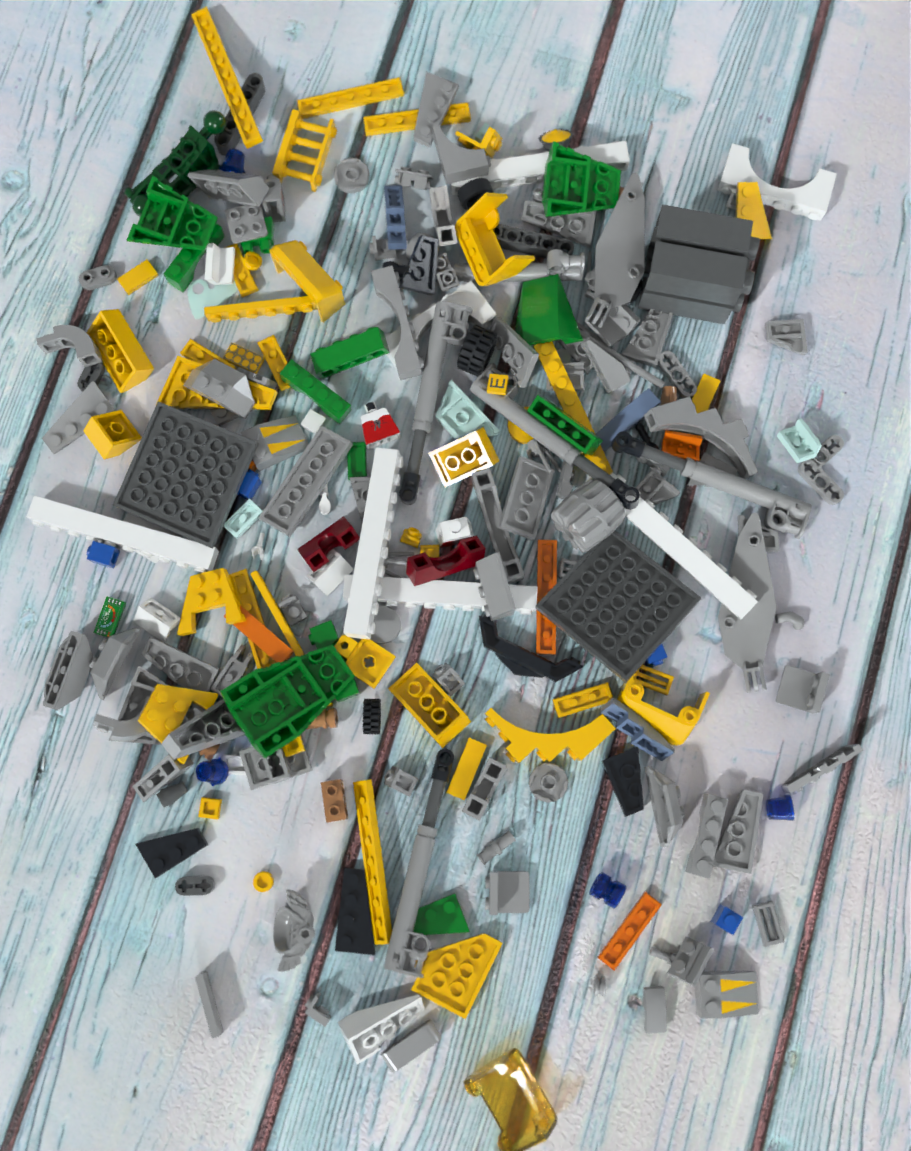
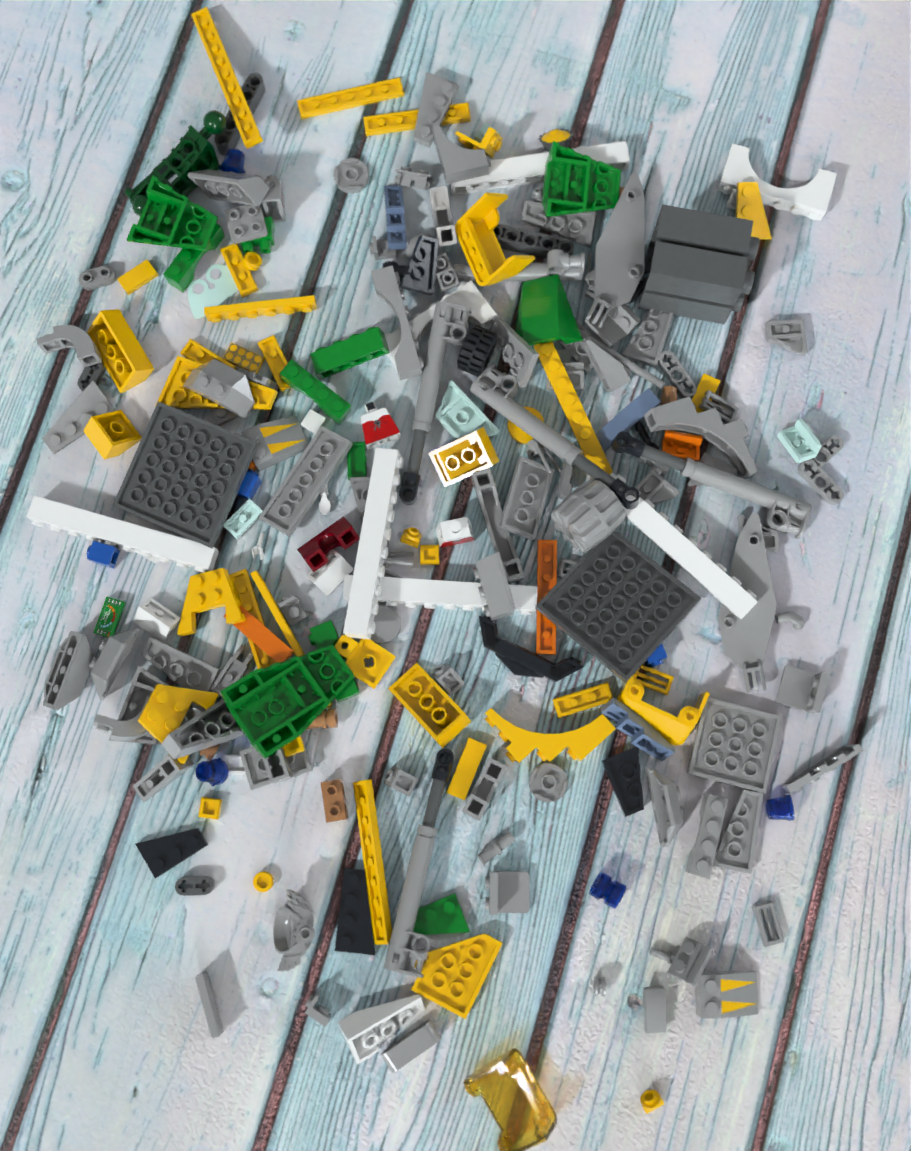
dark grey cone [156,782,188,808] -> none
white panel [205,243,235,285] -> none
yellow windscreen [269,240,345,323] -> none
yellow fence [272,109,337,192] -> none
black tyre [363,699,381,734] -> none
dark red arch [406,535,486,587] -> none
black tyre [458,178,494,210] -> none
yellow tile [487,373,509,395] -> none
green brick [527,395,603,456] -> none
orange tile [597,891,662,971] -> none
blue brick [710,904,743,935] -> none
none -> yellow plate [640,1089,664,1114]
none -> light grey plate [687,697,782,794]
none -> light grey tile [698,390,739,424]

